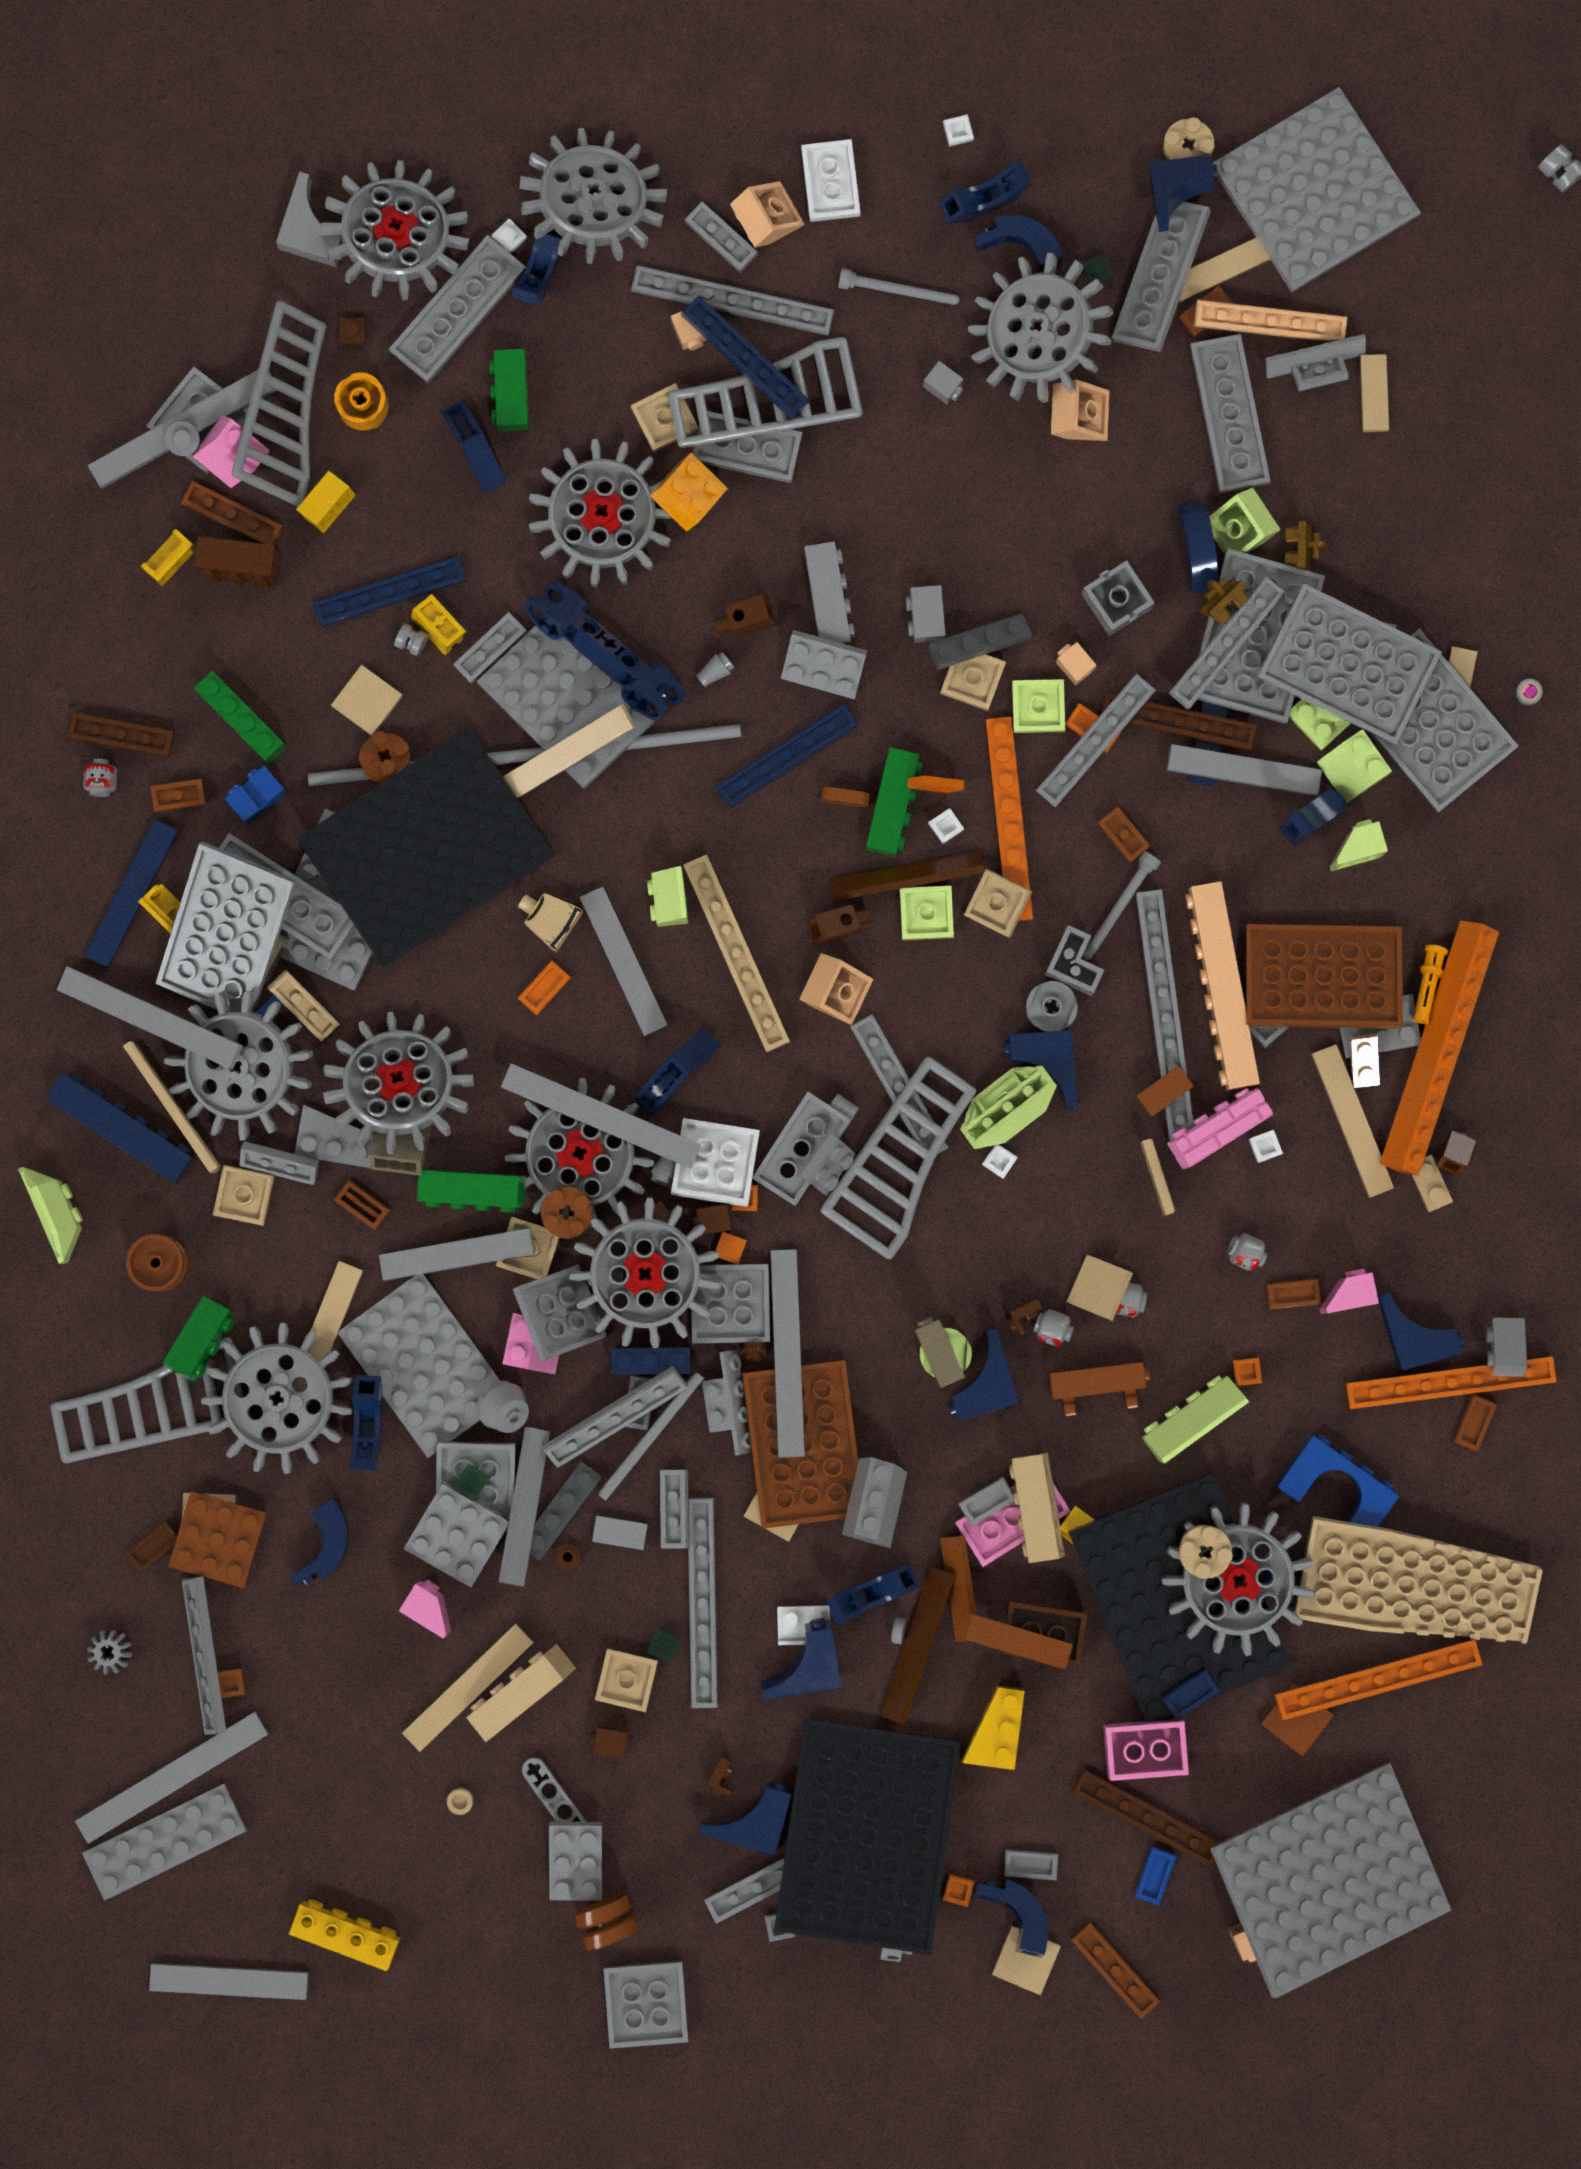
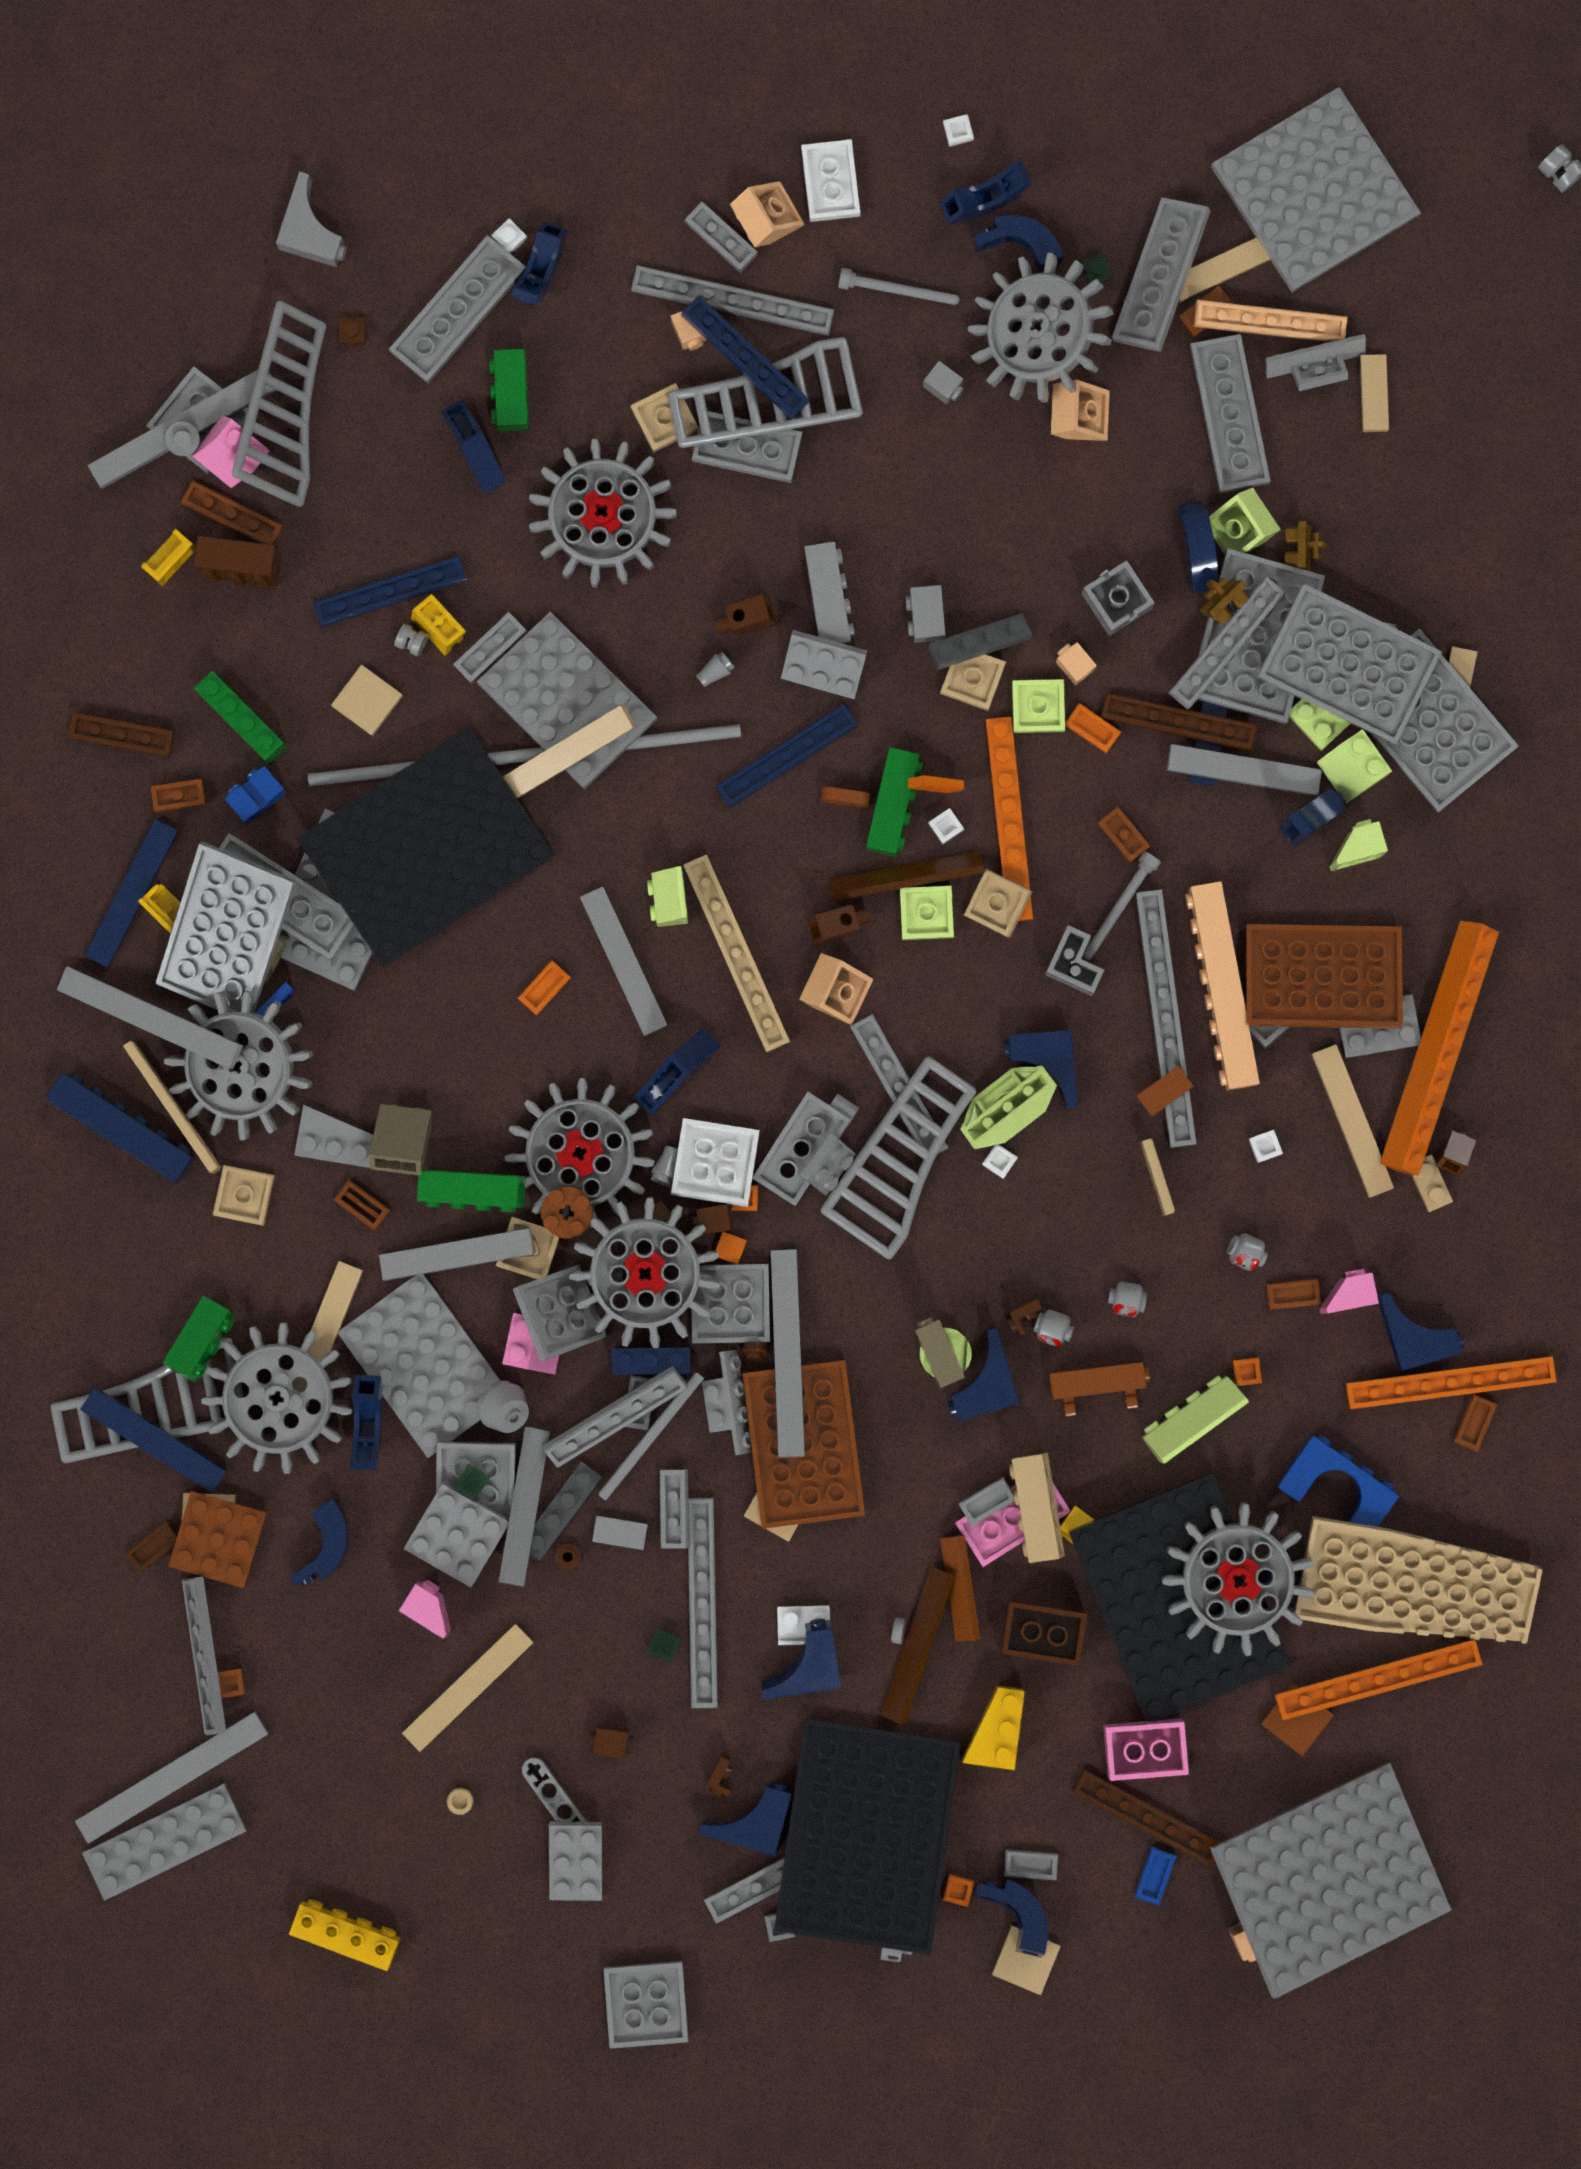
yellowish green wedge [18,1167,83,1264] -> none
light grey head [83,759,117,797] -> none
light grey gear [87,1629,132,1675] -> none
dark orange wheel [126,1234,189,1292] -> none
light grey tile [149,1963,309,2000] -> none
light grey plate [239,1141,319,1185] -> none
tan tile [267,970,340,1042] -> none
yellow hinge [296,471,356,534] -> none
light grey gear [321,160,469,300] -> none
light grey gear [323,1012,474,1154] -> none
light orange brick [334,372,389,430] -> none
dark orange plate [359,731,411,783] -> none
tan wedge [466,1644,576,1742] -> none
light grey tile [501,1064,701,1169] -> none
tan torso [518,893,583,953] -> none
light grey gear [519,128,667,264] -> none
dark blue piece [524,581,686,721] -> none
dark orange wheel [573,1893,640,1950] -> none
tan plate [595,1648,658,1712] -> none
light orange brick [650,453,728,532] -> none
dark blue arch [826,1563,920,1625] -> none
light grey slope [842,1457,907,1548] -> none
dark orange tile [964,1613,1073,1670] -> none
light grey plate [1026,981,1078,1032] -> none
light grey tile [1036,673,1156,807] -> none
tan tile [1067,1255,1133,1321] -> none
dark orange tile [1070,1921,1160,2019] -> none
dark blue arch [1149,154,1218,232] -> none
dark blue tile [1161,1668,1220,1720] -> none
tan plate [1163,117,1214,160] -> none
bright pink brick [1167,1087,1273,1169] -> none
tan plate [1179,1525,1232,1579] -> none
plate [1350,1034,1380,1088] -> none
light orange pin [1412,945,1448,1024] -> none
light grey brick [1486,1318,1527,1377] -> none
tile [1516,679,1543,705] -> none
none -> dark blue tile [80,1387,227,1493]

